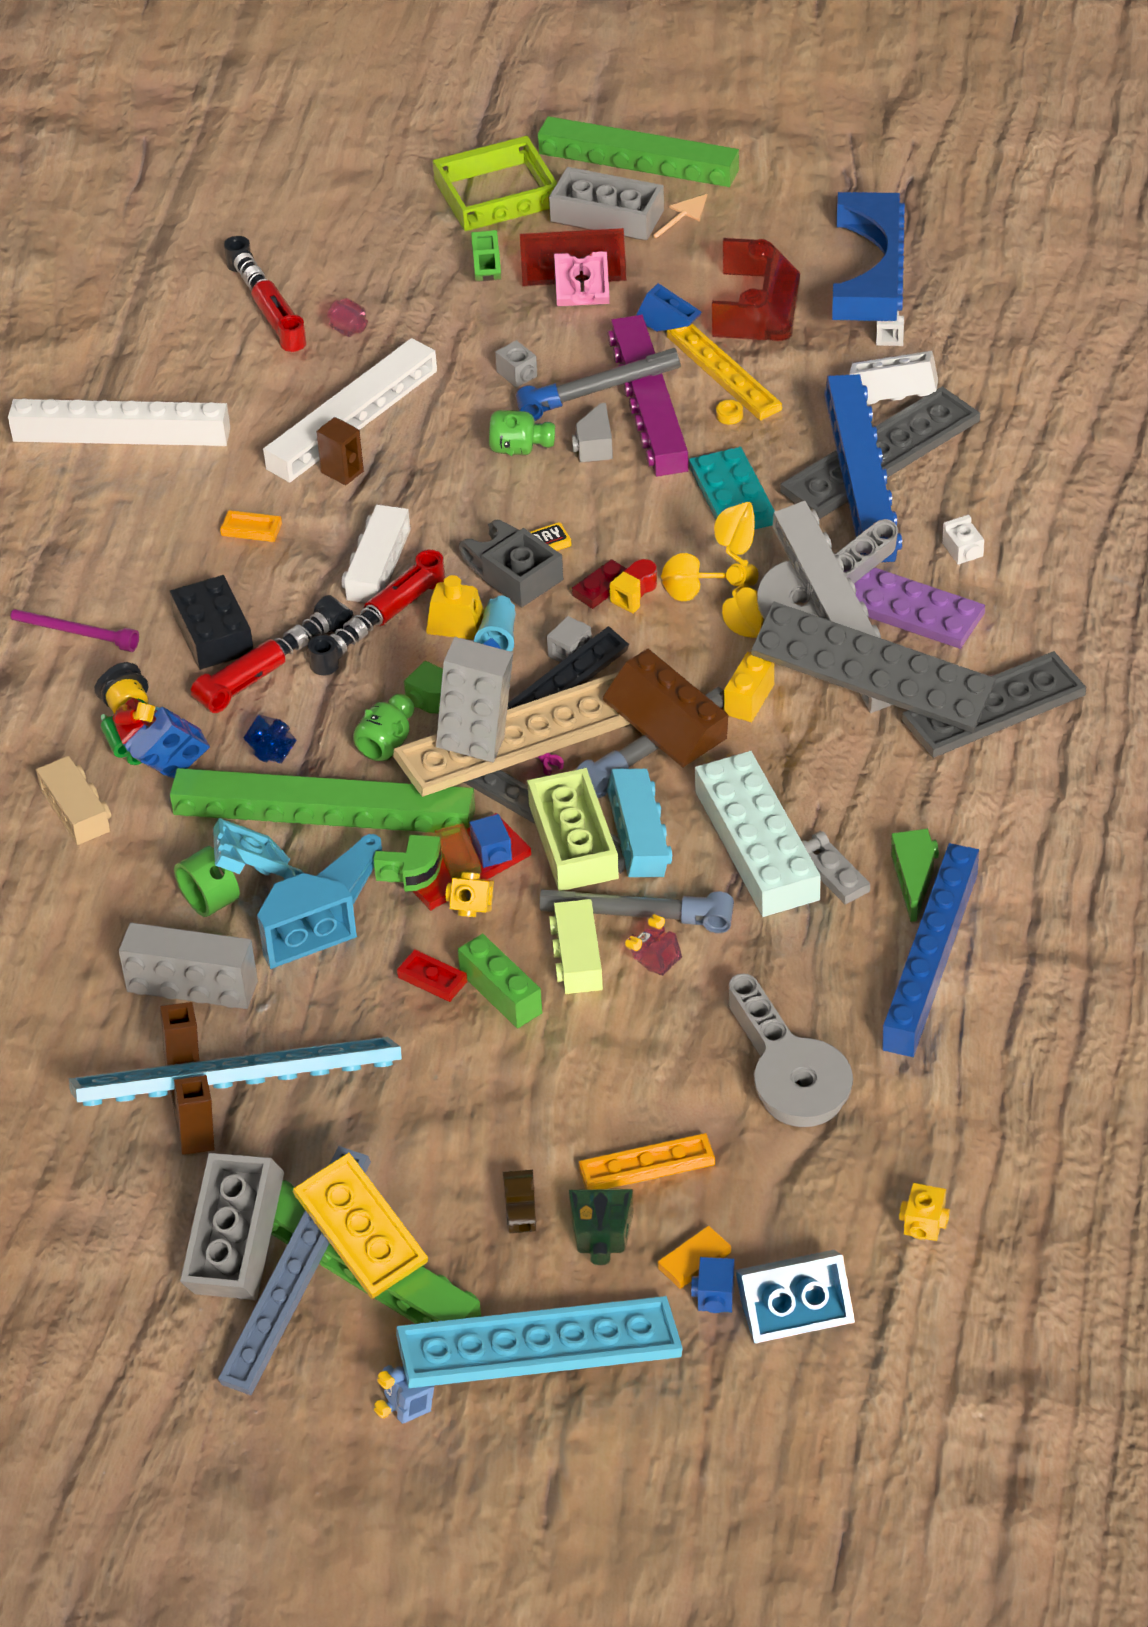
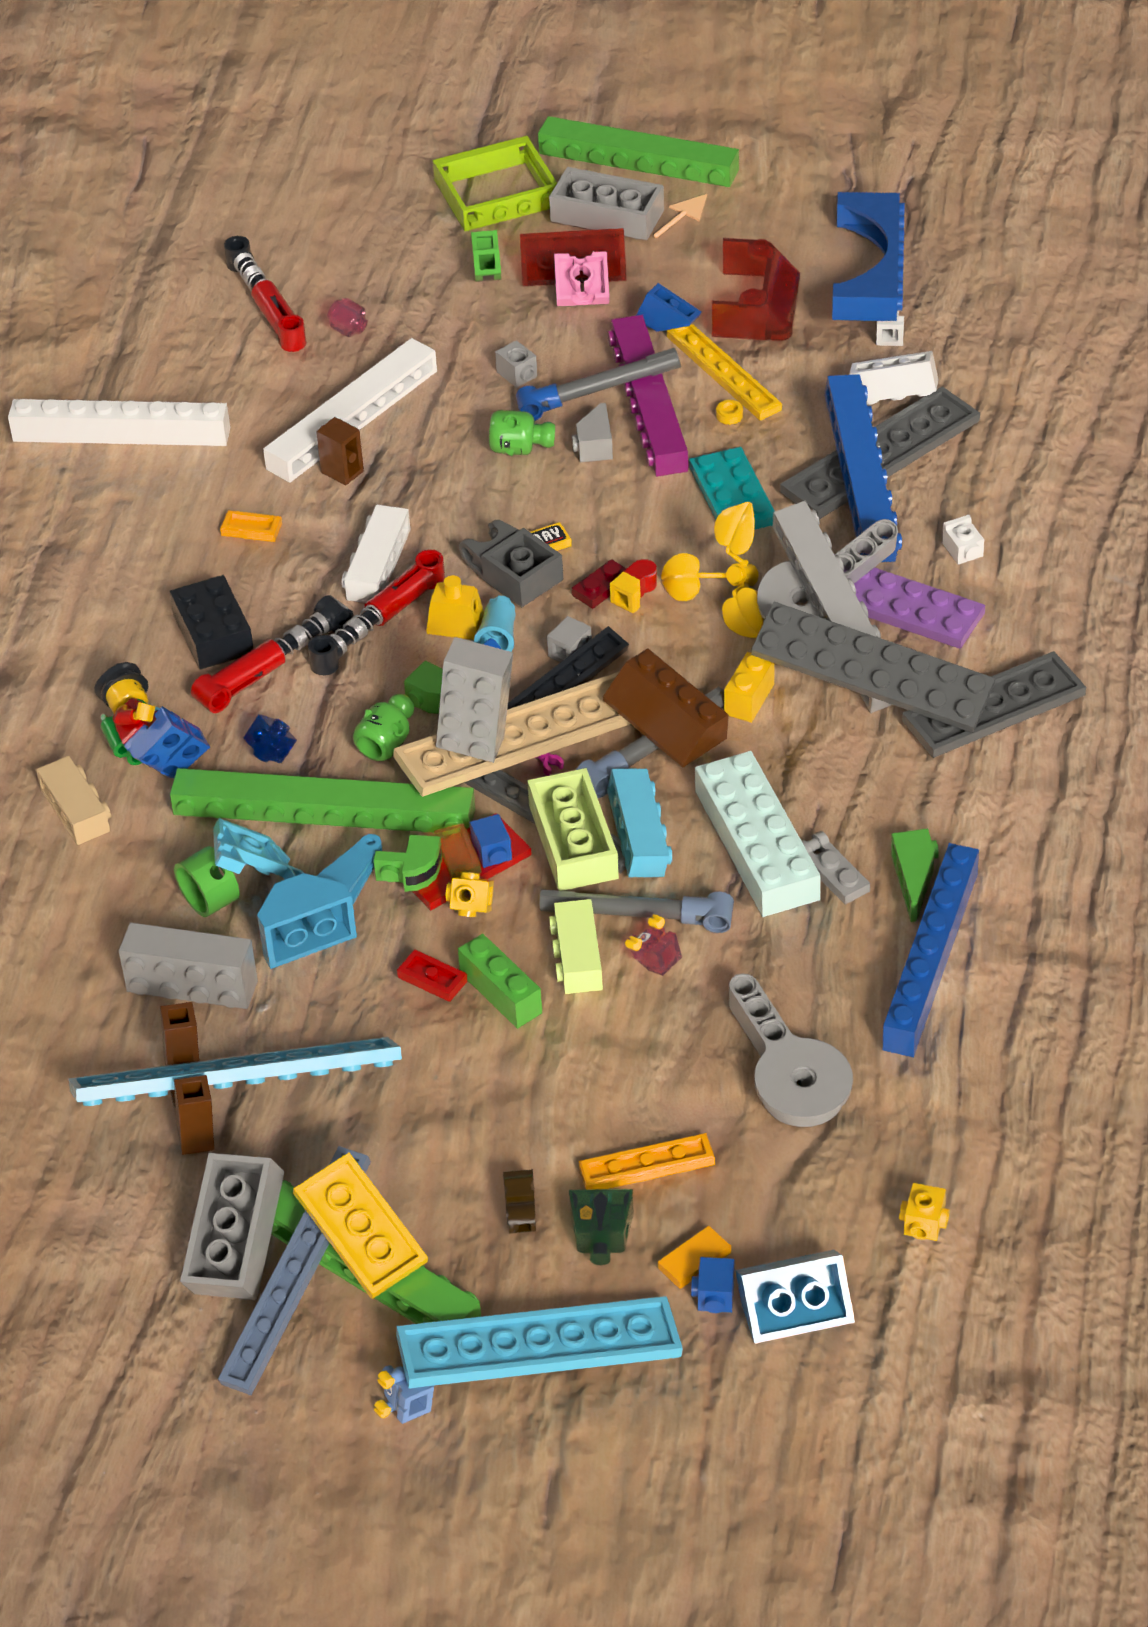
magenta piece [10,609,139,652] -> none

